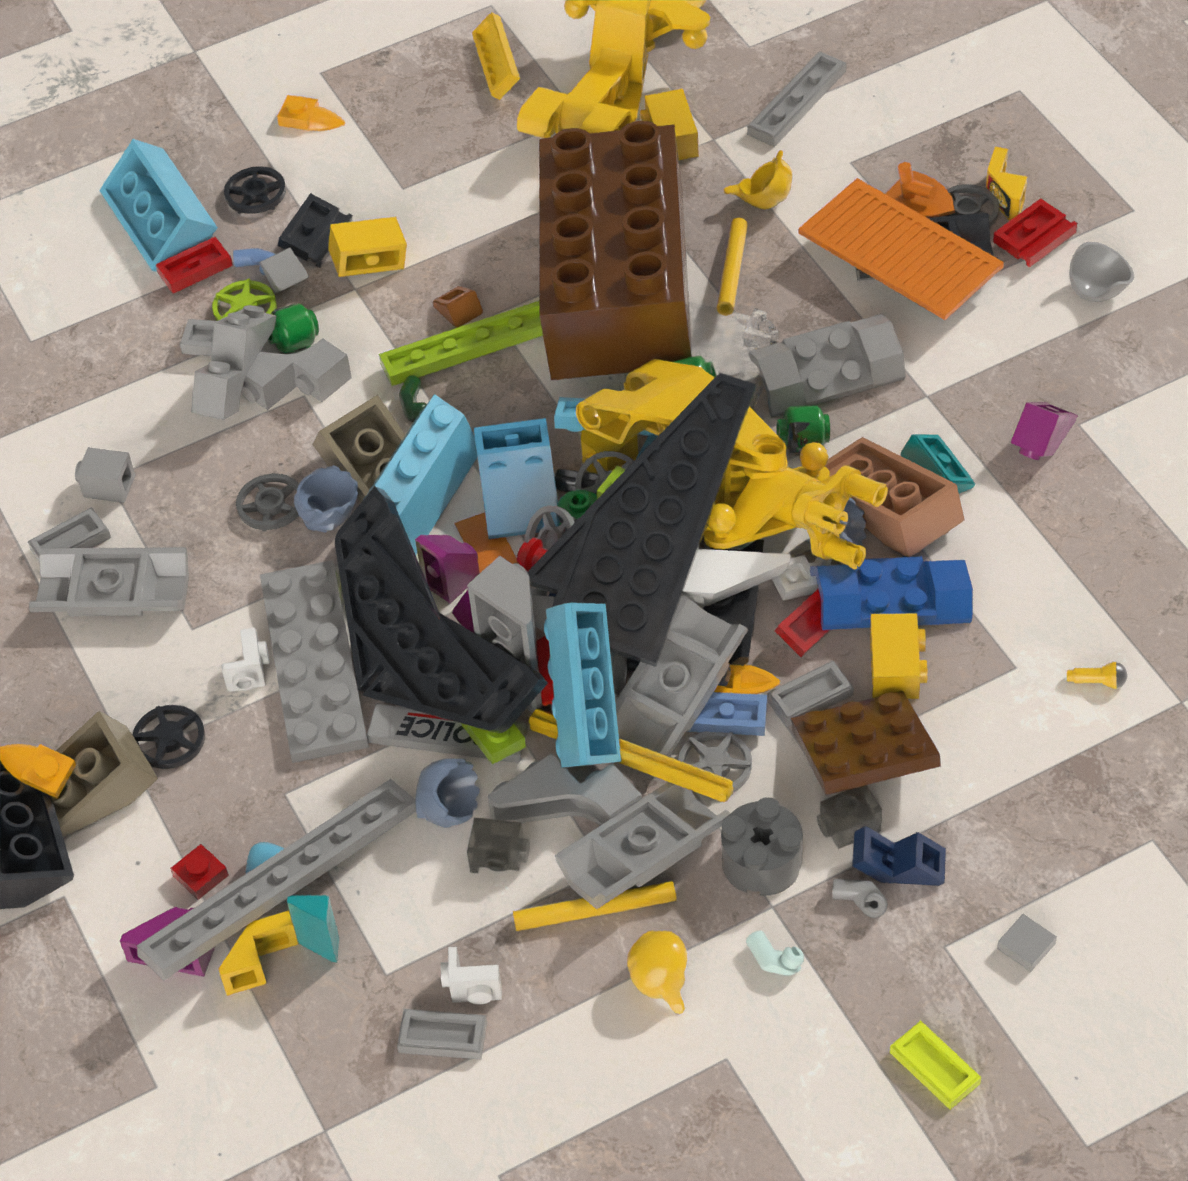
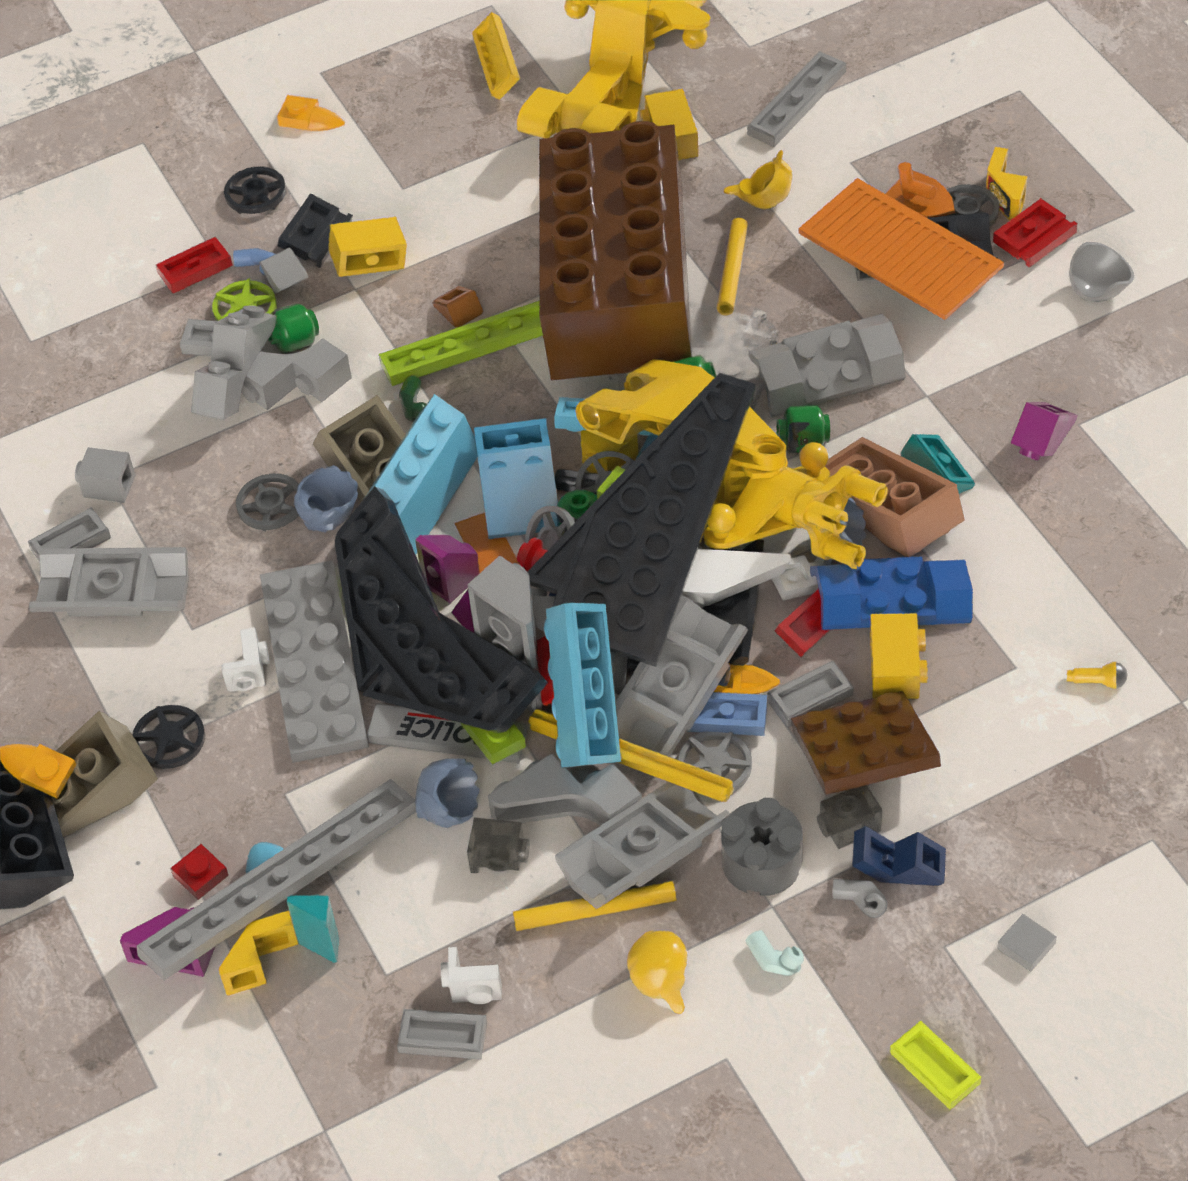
medium azure slope [99,139,218,272] -> none

